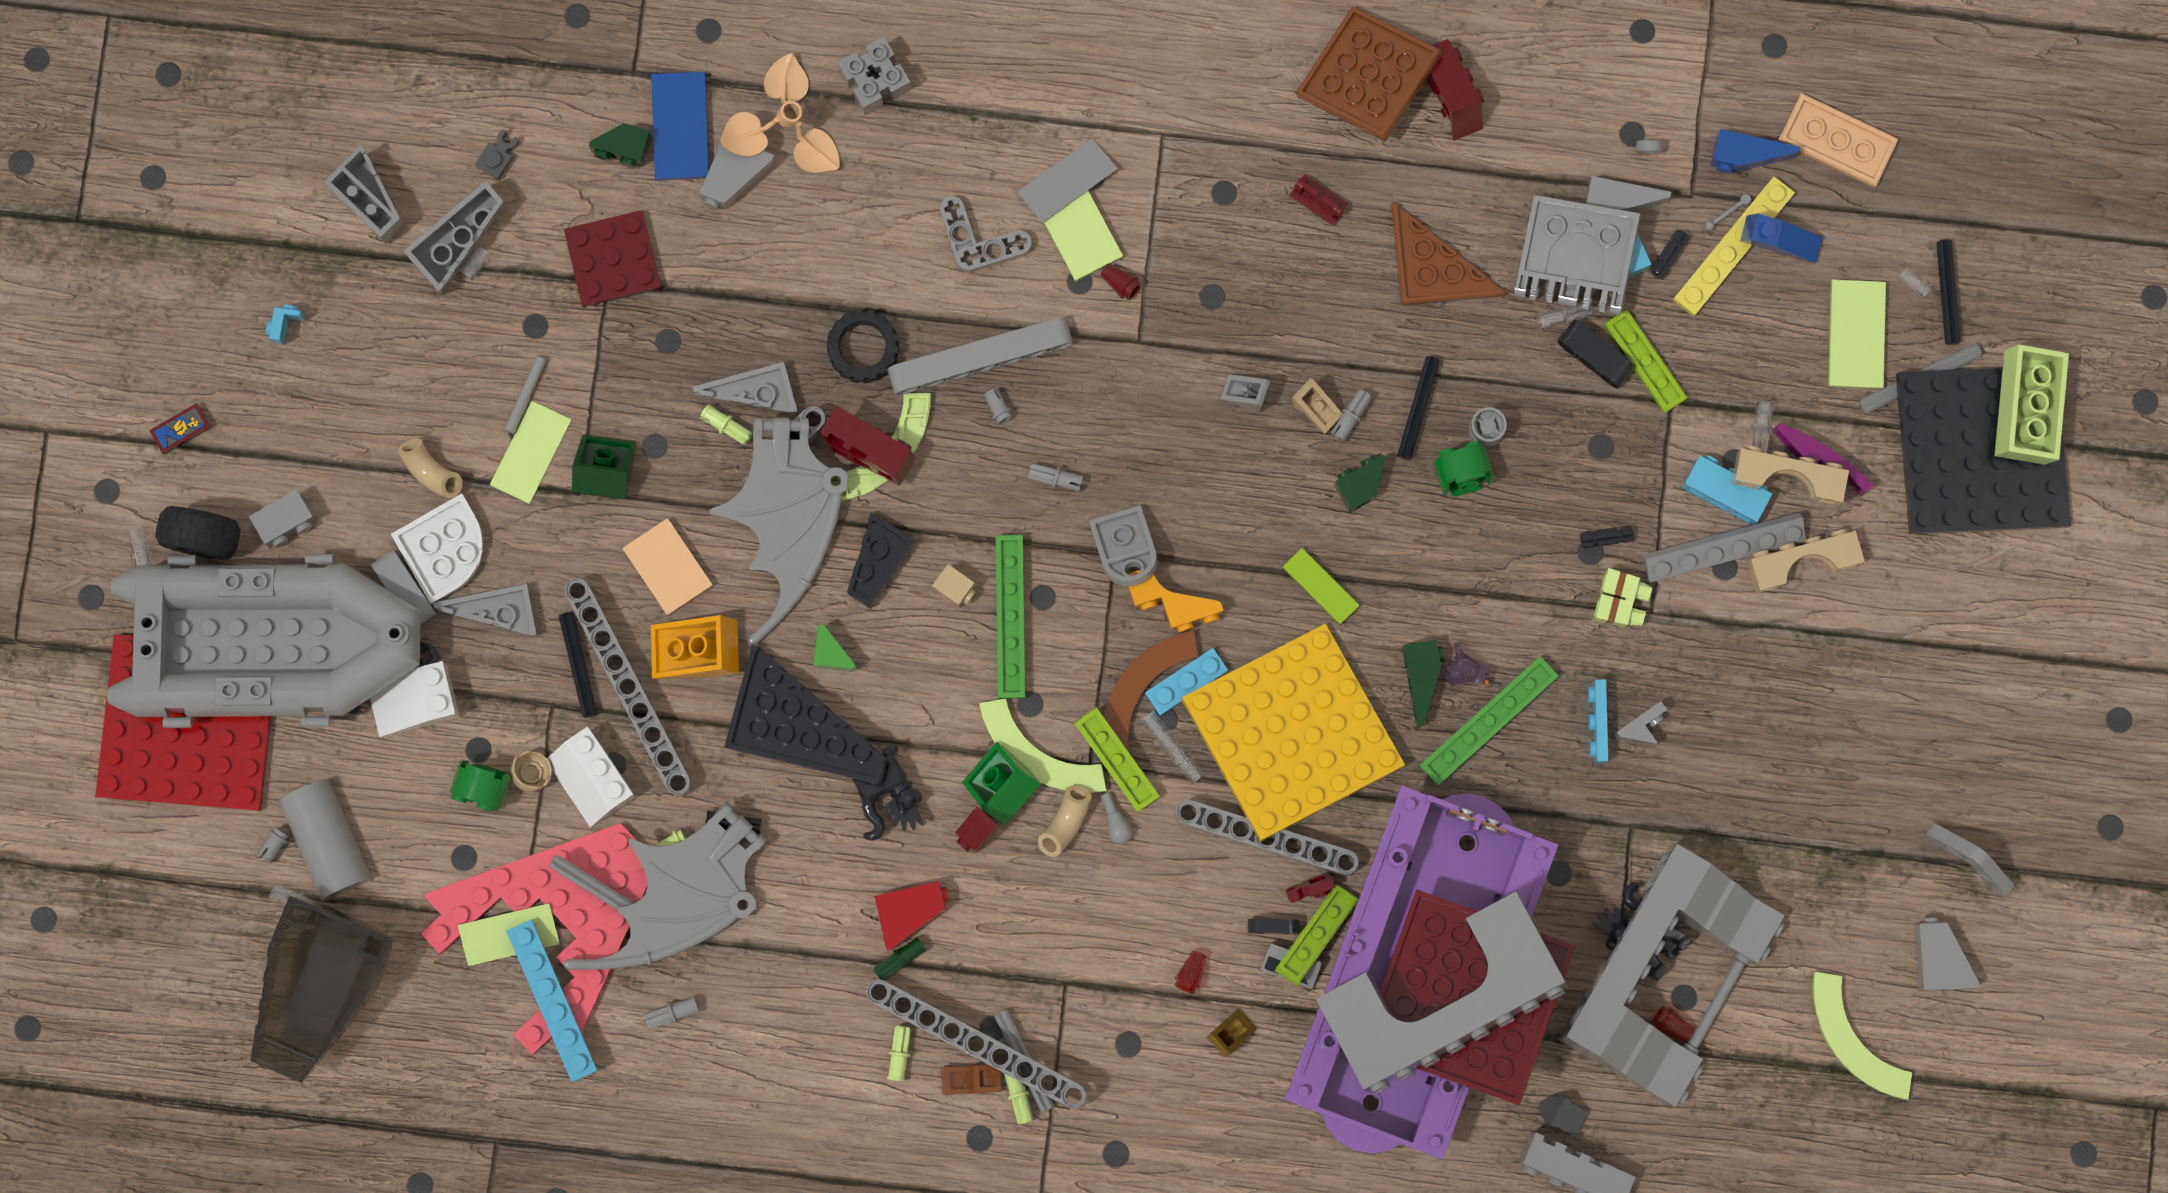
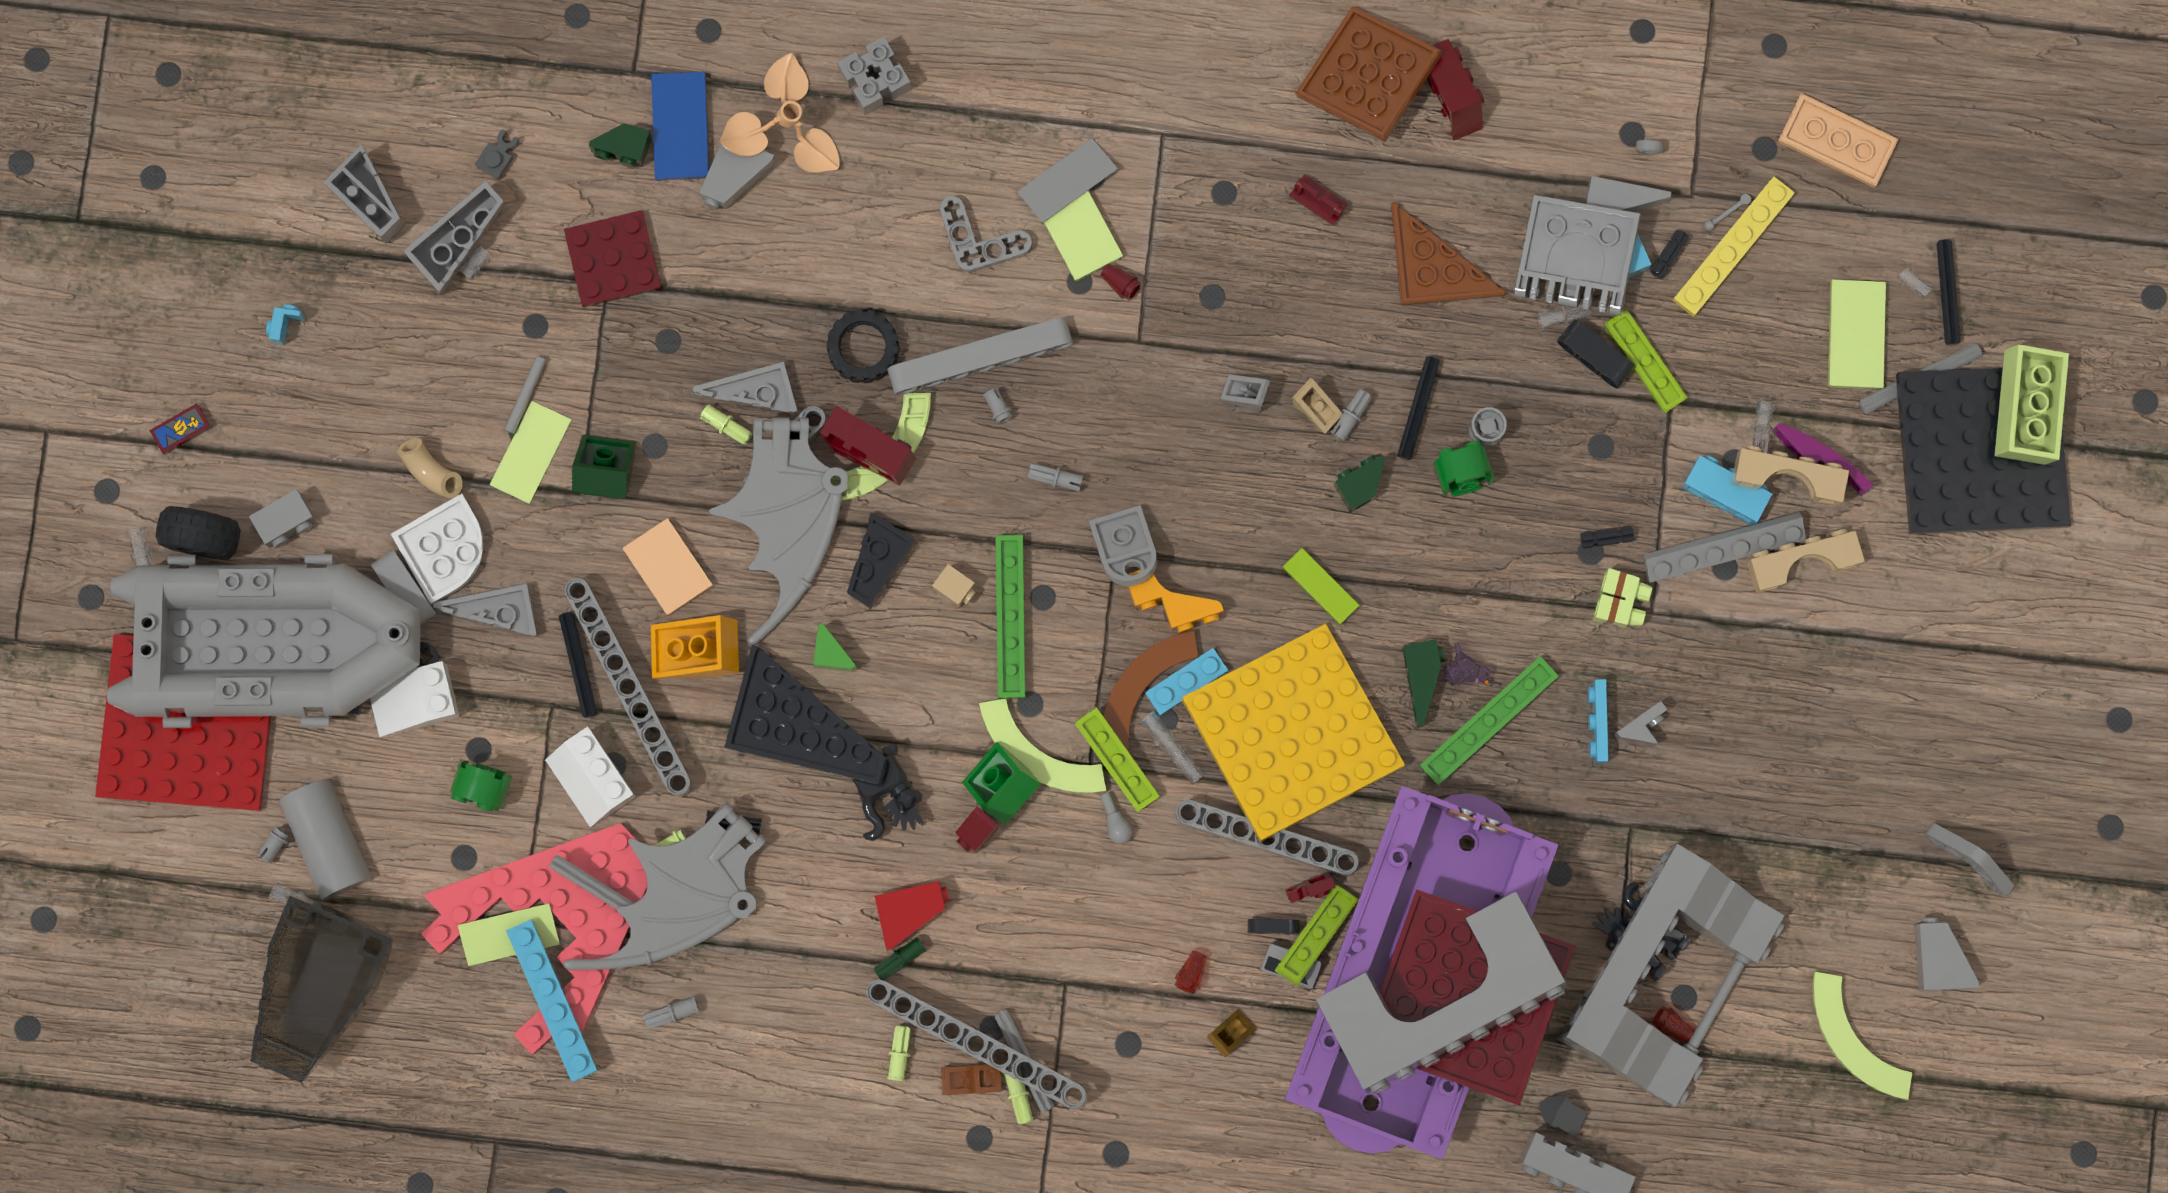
tan hair [510,750,552,792] -> none
tan cylinder [1038,785,1092,857] -> none
blue slope [1710,129,1800,174] -> none
blue slope [1740,213,1823,263] -> none

